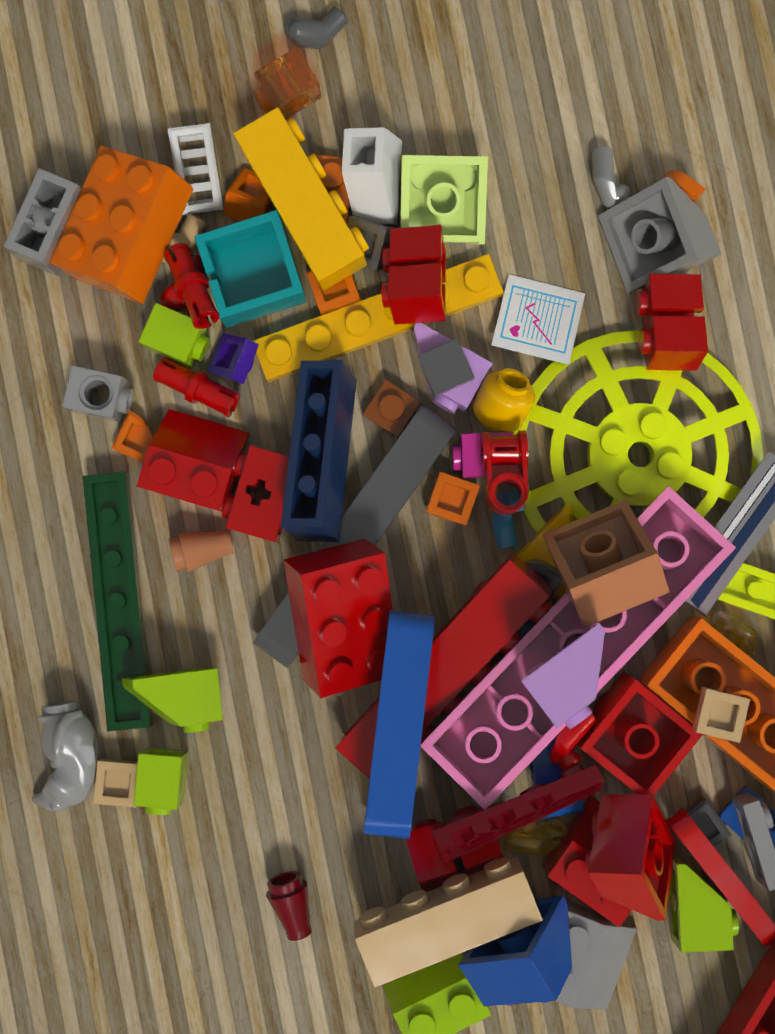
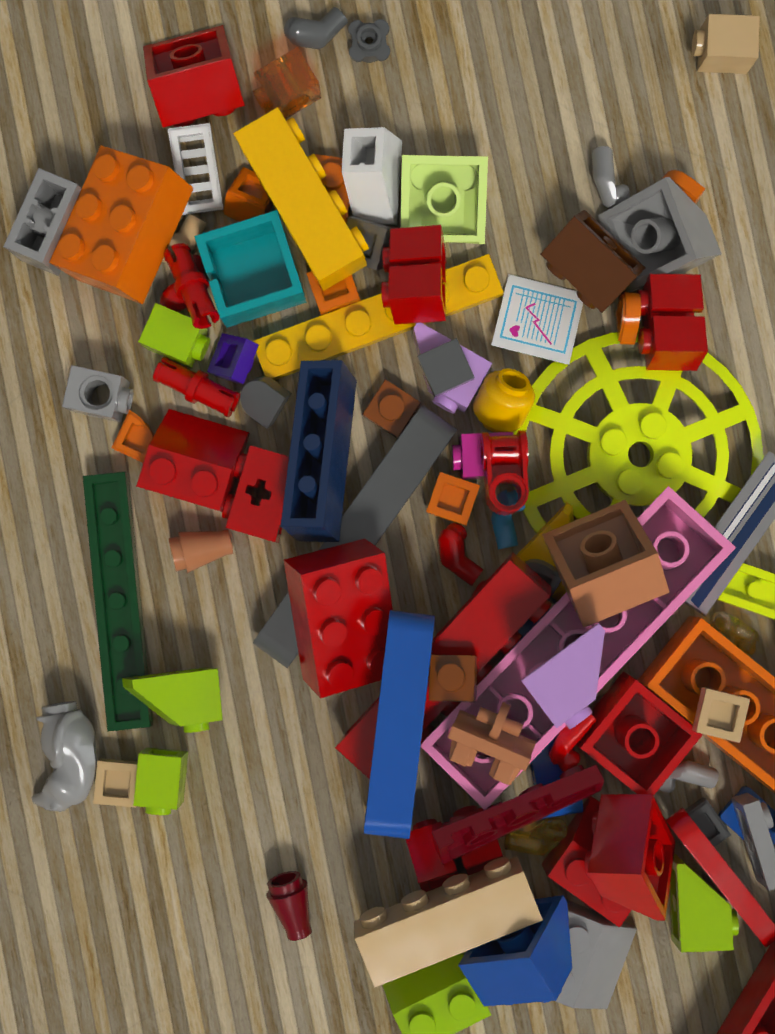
none -> red slope [143,25,245,128]
none -> dark grey tile [240,376,292,429]
none -> dark grey plate [348,19,390,63]
none -> dark orange plate [429,655,477,702]
none -> red arm [438,523,483,586]
none -> nougat hips [448,701,536,785]
none -> reddish brown brick [540,210,646,313]
none -> orange tile [616,292,641,345]
none -> light grey arm [659,760,719,793]
none -> tan brick [691,14,760,74]

